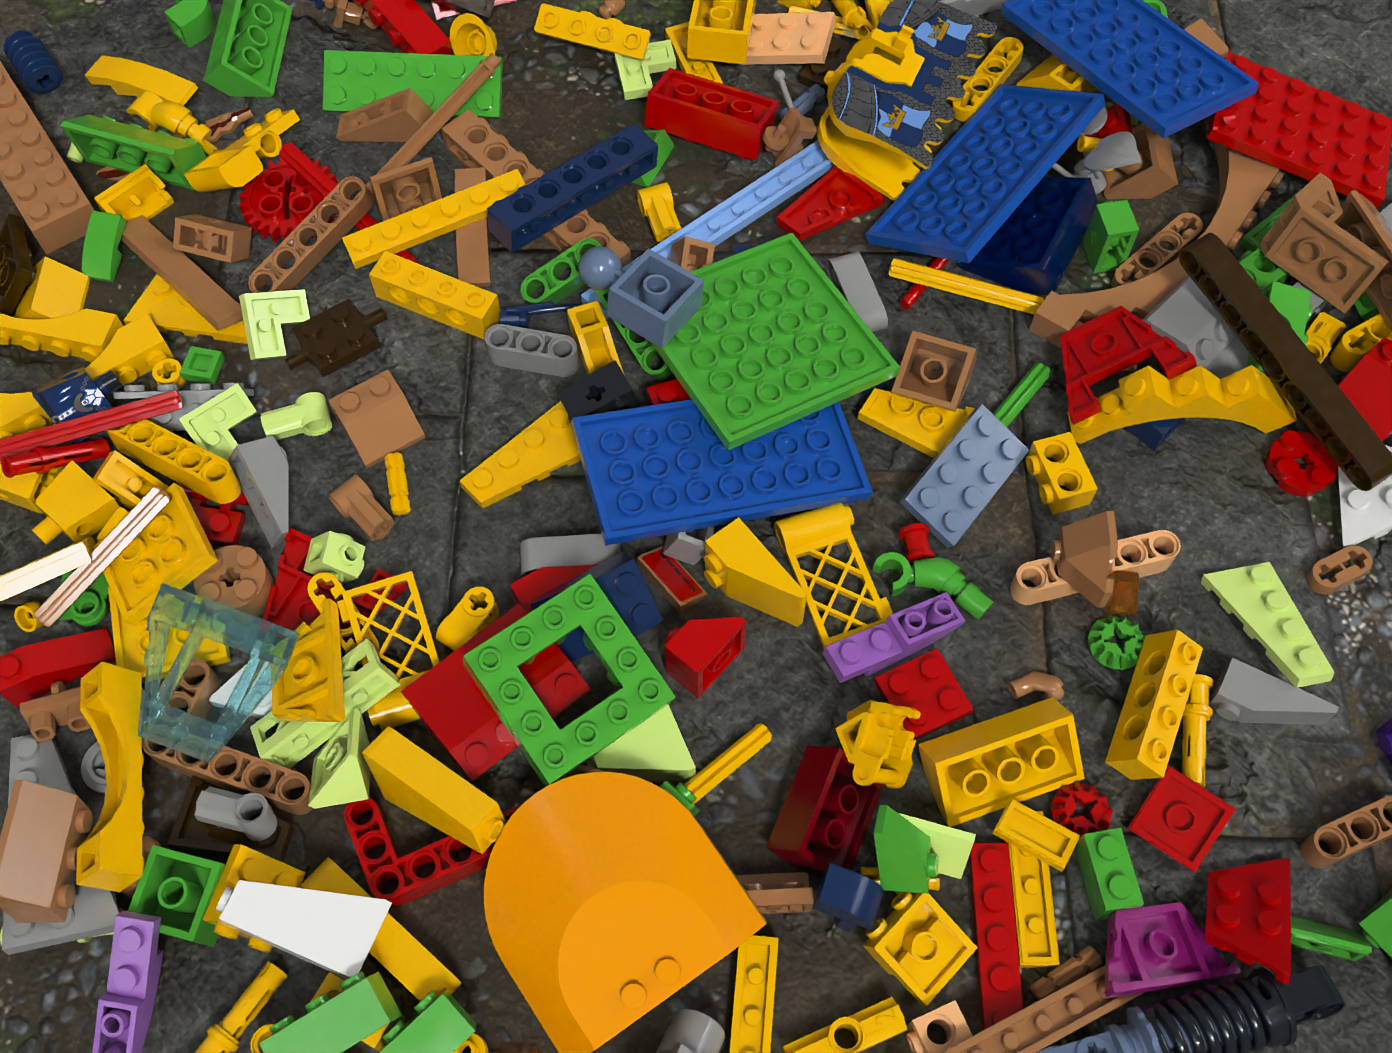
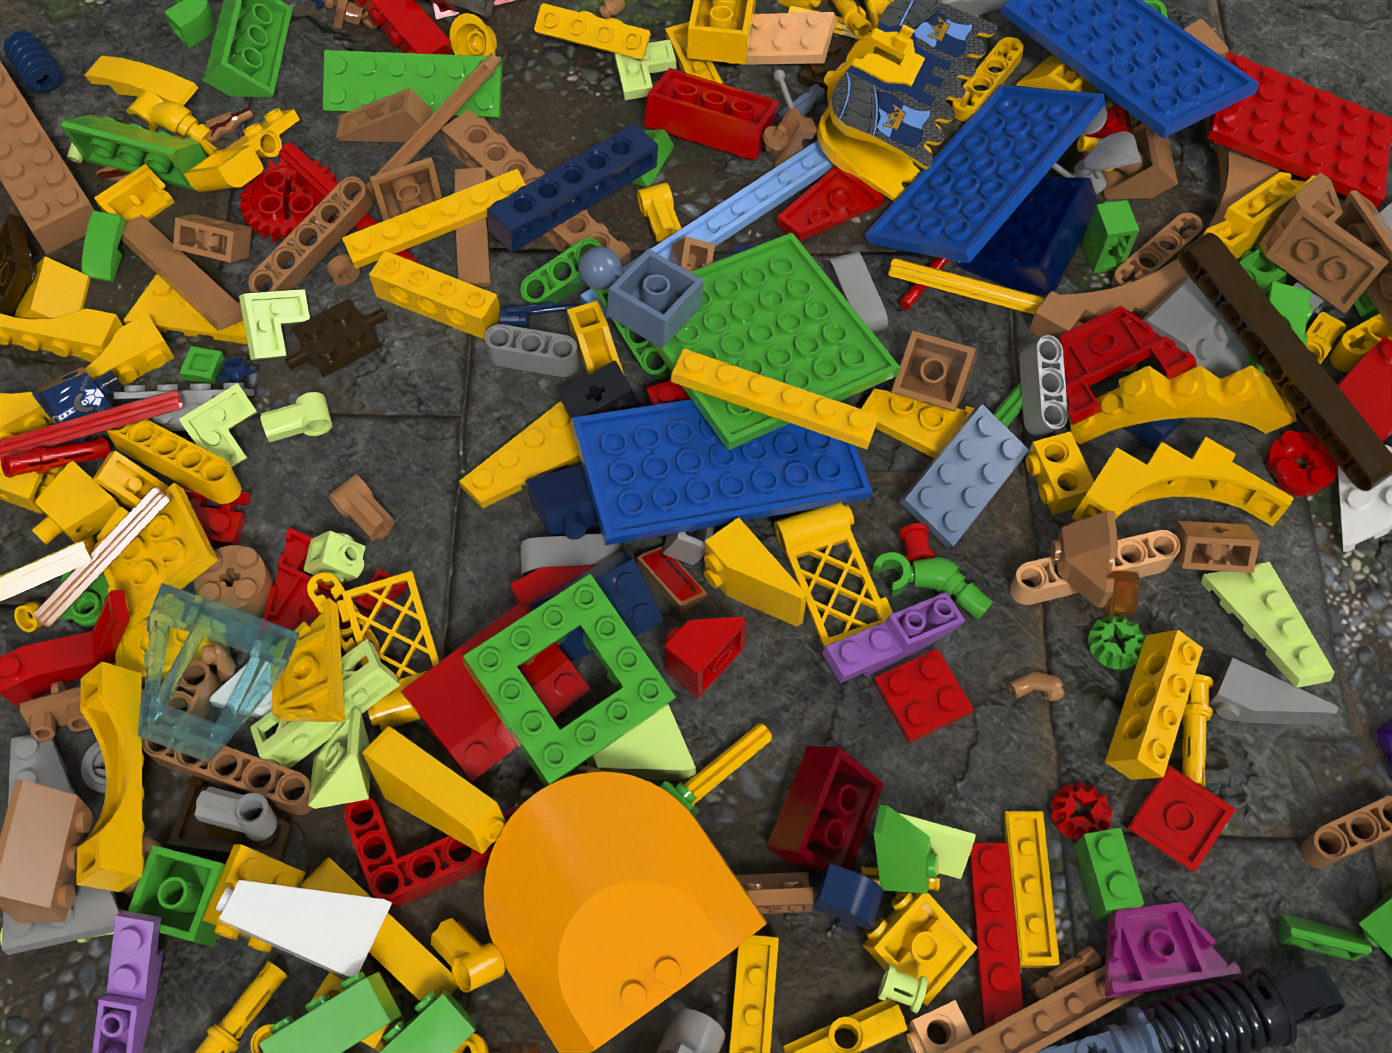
yellow bush [152,358,186,389] -> none
light grey slope [227,435,289,548] -> none
medium nougat slope [328,369,426,469] -> none
yellow axle [384,452,411,516] -> none
yellow piece [436,587,500,651] -> none
yellow piece [835,699,921,789] -> none
yellow slope [918,697,1085,827] -> none
yellow tile [992,798,1080,872] -> none
red wing [1204,858,1291,984] -> none
medium nougat beam [1306,545,1373,595] -> none
none -> red tile [92,590,130,661]
none -> medium nougat arm [201,642,236,681]
none -> dark blue plate [215,356,258,383]
none -> medium nougat bush [327,254,360,286]
none -> yellow piece [431,918,505,993]
none -> dark blue torso [525,465,597,540]
none -> yellow plate [671,349,879,450]
none -> yellowish green bush [878,963,928,1013]
none -> light grey beam [1019,335,1068,437]
none -> yellow arch [1071,437,1294,527]
none -> medium nougat brick [1175,521,1260,573]
none -> yellow wedge [1203,172,1316,260]

